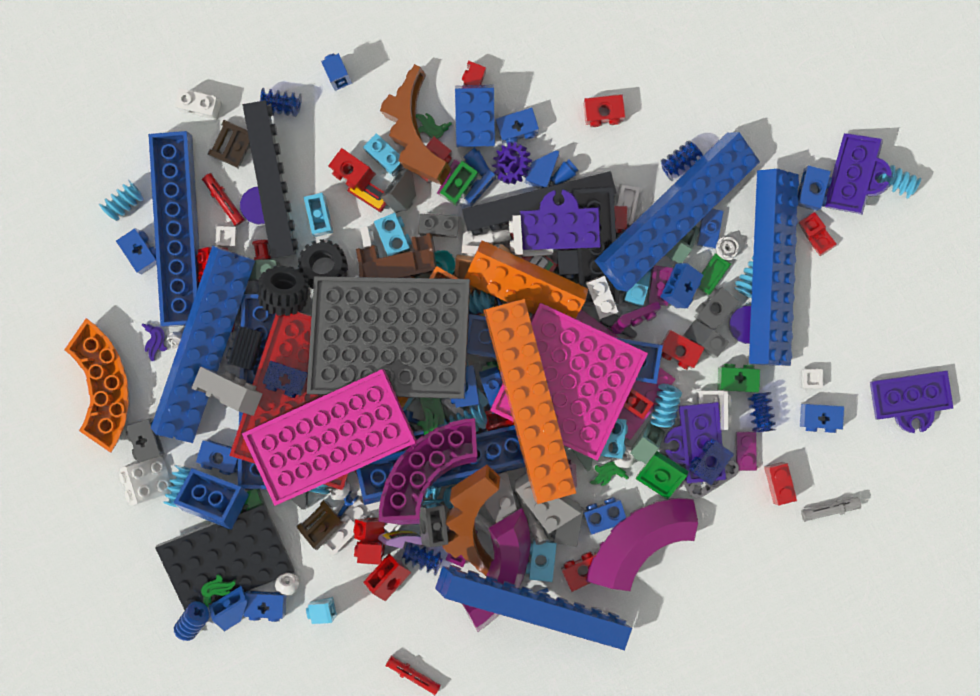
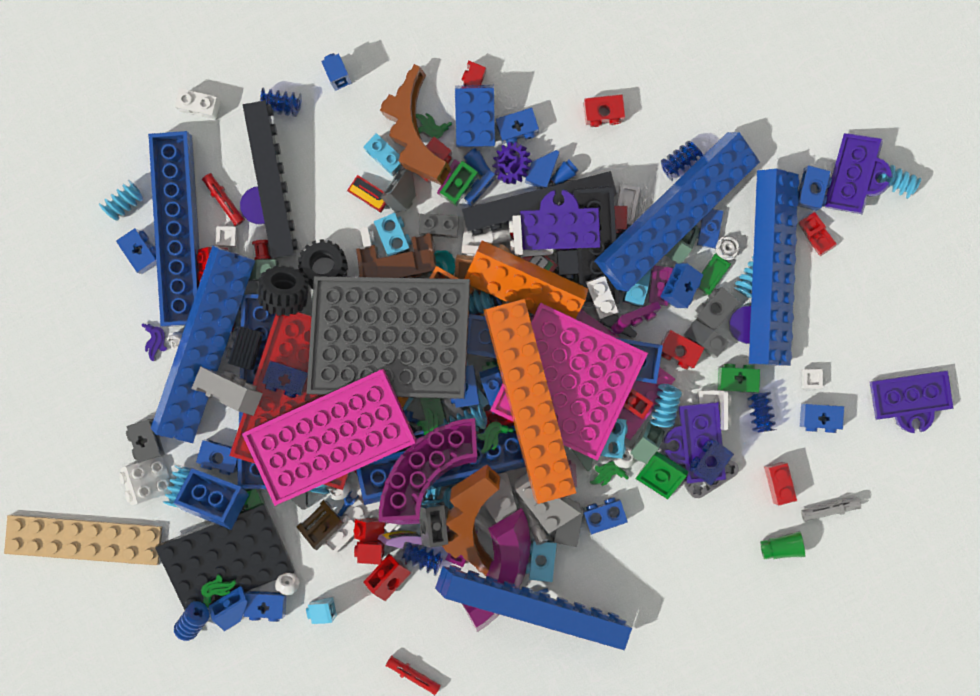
orange brick [64,318,129,453] -> none
dark brown plate [208,120,250,169] -> none
medium azure brick [304,193,334,237] -> none
red brick [328,148,376,192] -> none
red brick [561,551,597,592] -> none
magenta brick [586,498,698,591] -> none
magenta plate [736,432,757,471] -> none
none -> tan plate [4,515,162,565]
none -> green piece [478,422,514,454]
none -> green plant [760,530,805,560]

